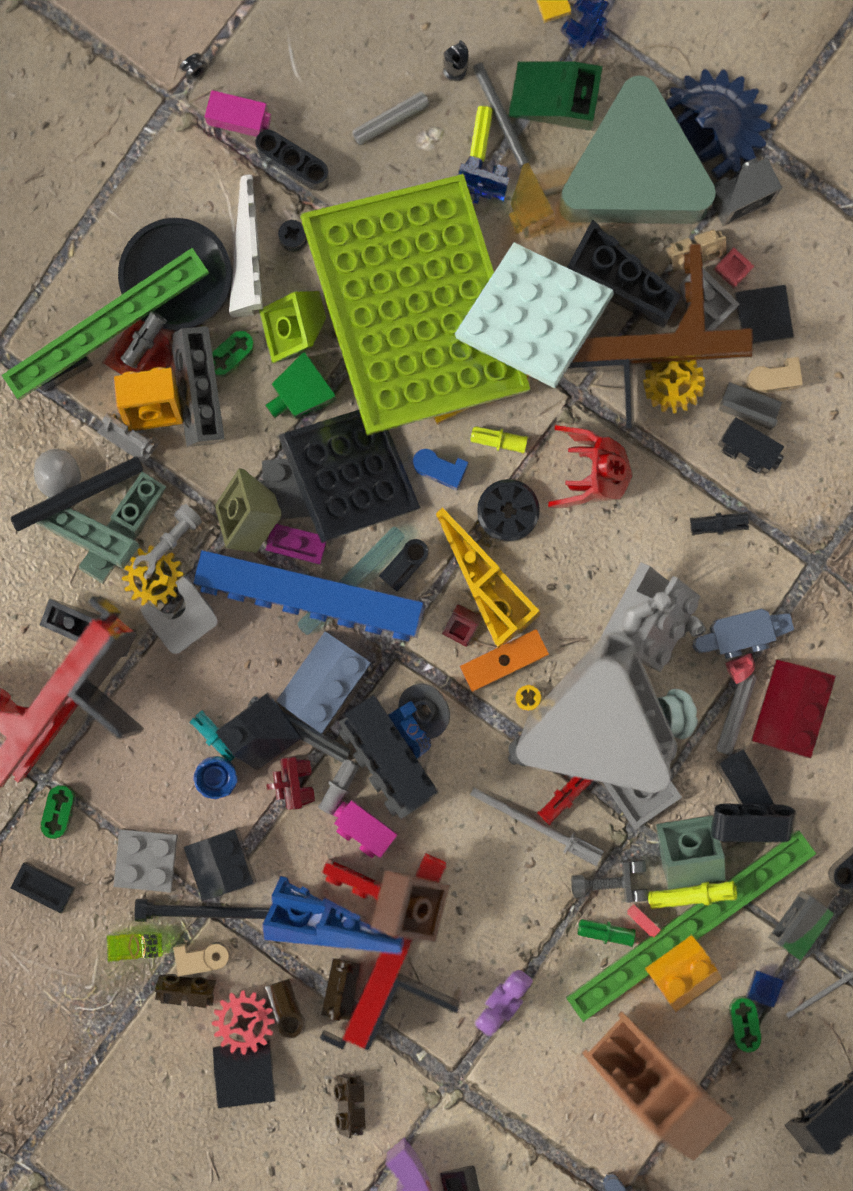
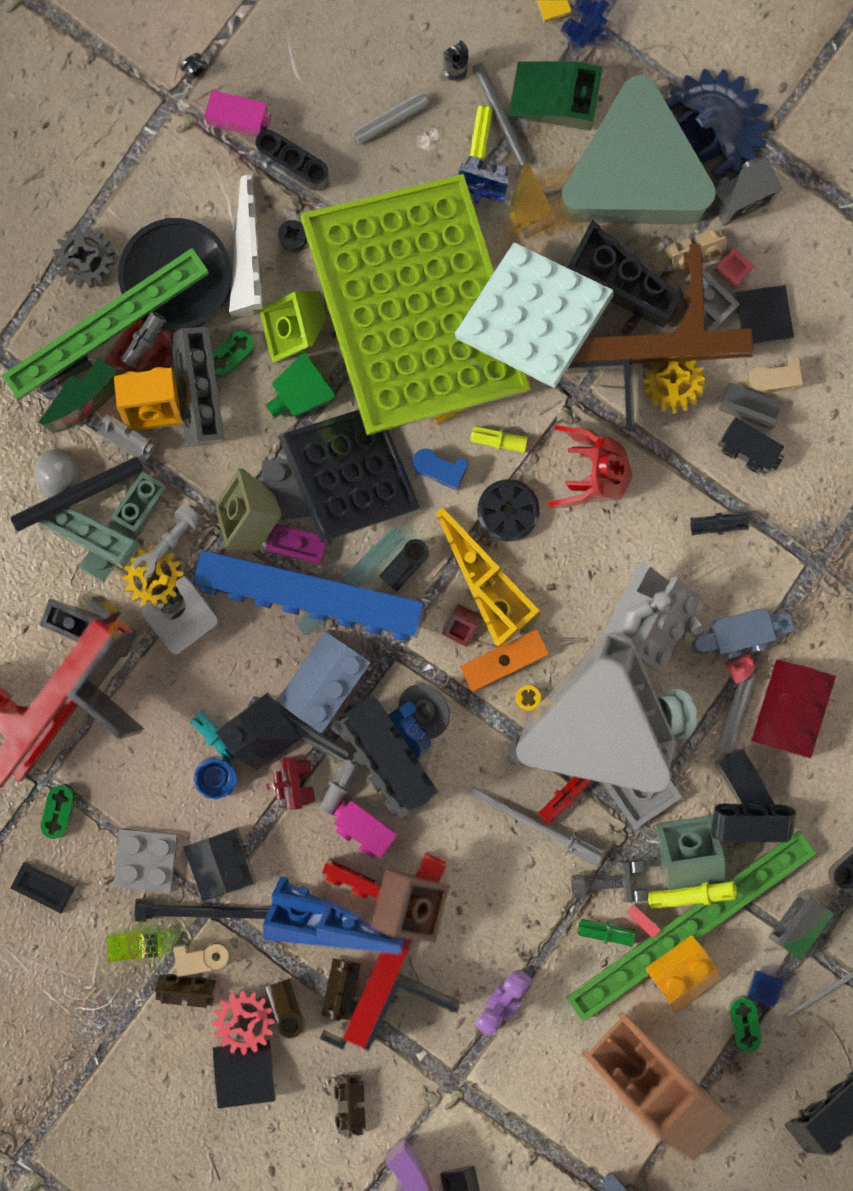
none -> dark green slope [38,359,120,433]
none -> dark grey gear [53,226,115,289]

